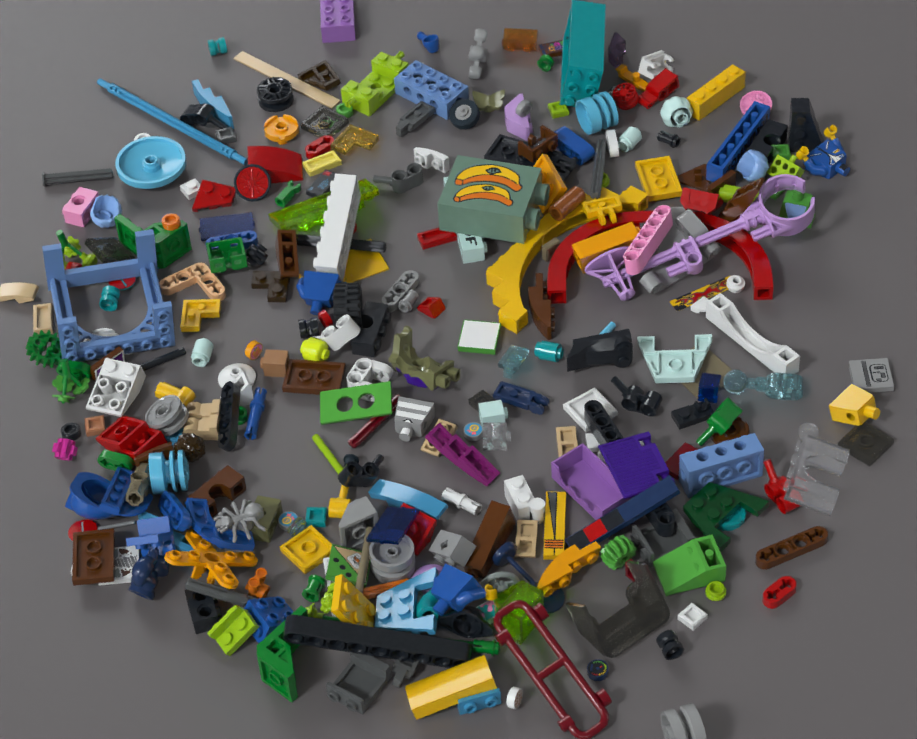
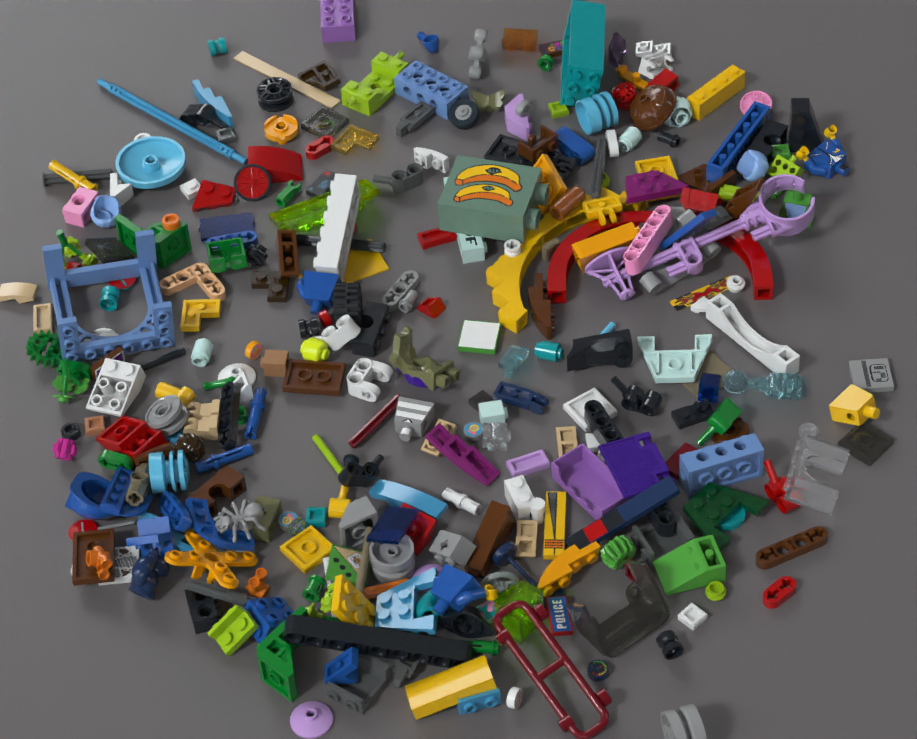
light yellow tile [302,150,342,177] -> none
bright green piece [320,381,392,425] -> none
bright green tile [336,103,353,119] -> none
none -> yellow pin [49,160,99,191]
none -> orange plate [86,546,112,580]
none -> white slope [110,173,134,206]
none -> blue pin [194,443,254,475]
none -> green piece [202,376,236,391]
none -> lavender dish [290,701,333,739]
none -> blue slope [324,647,359,684]
none -> white bush [504,239,521,257]
none -> lavender tile [506,449,550,478]
none -> tile [545,596,573,636]
none -> magenta wing [625,170,689,204]
none -> reddish brown hat [630,85,677,131]
none -> white slope [635,40,672,58]
none -> blue tile [660,209,718,250]
none -> dark grey hinge [694,205,733,235]

